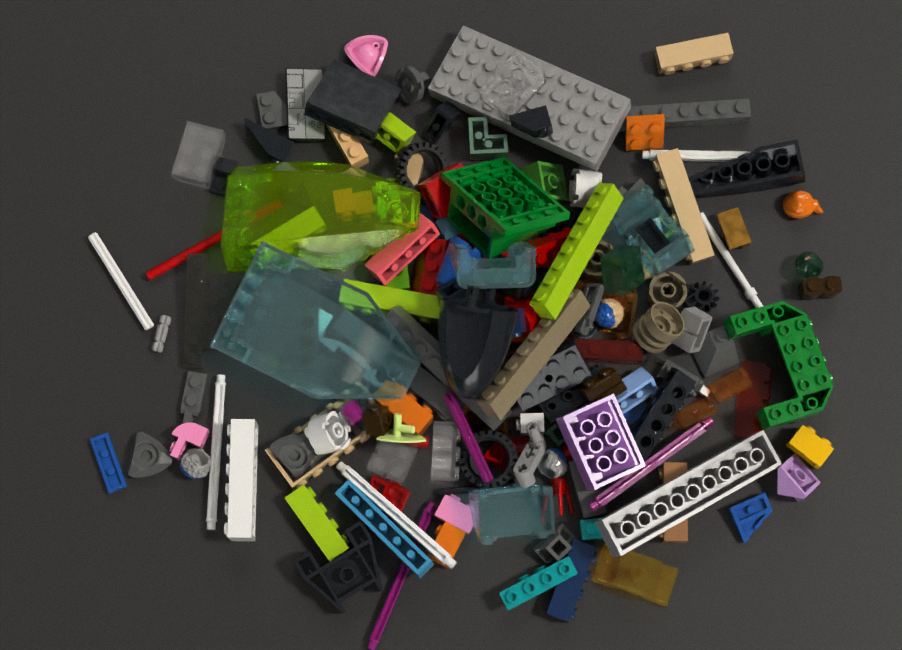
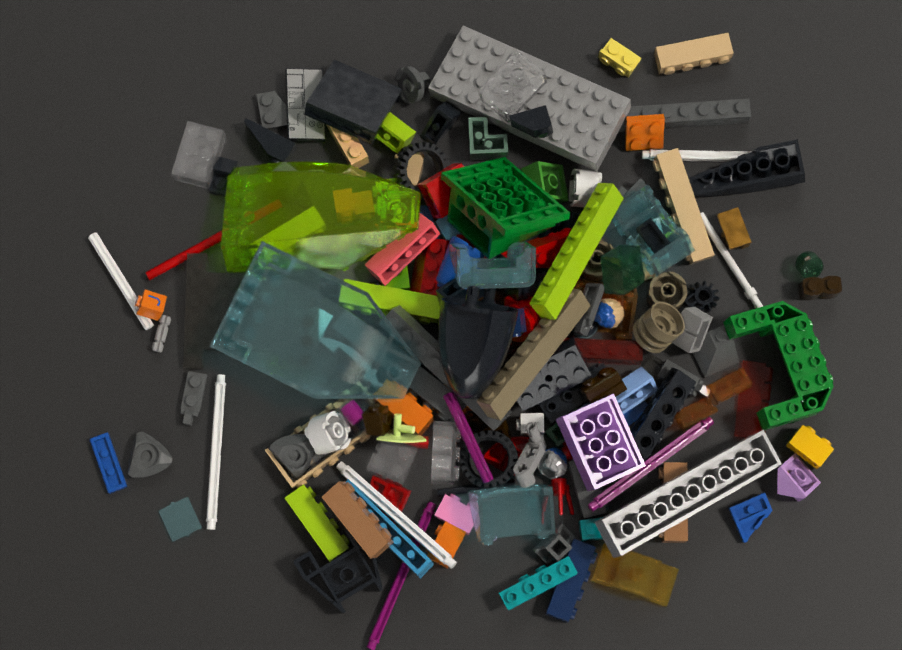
bright pink brick [170,423,210,461] -> none
light grey piece [179,448,211,479] -> none
white brick [224,419,258,541] -> none
bright pink hat [344,35,388,77] -> none
orange hat [783,191,823,219] -> none
none -> orange brick [135,290,167,321]
none -> clear light blue piece [159,497,202,542]
none -> medium nougat brick [322,481,394,558]
none -> light yellow bracket [598,38,642,78]

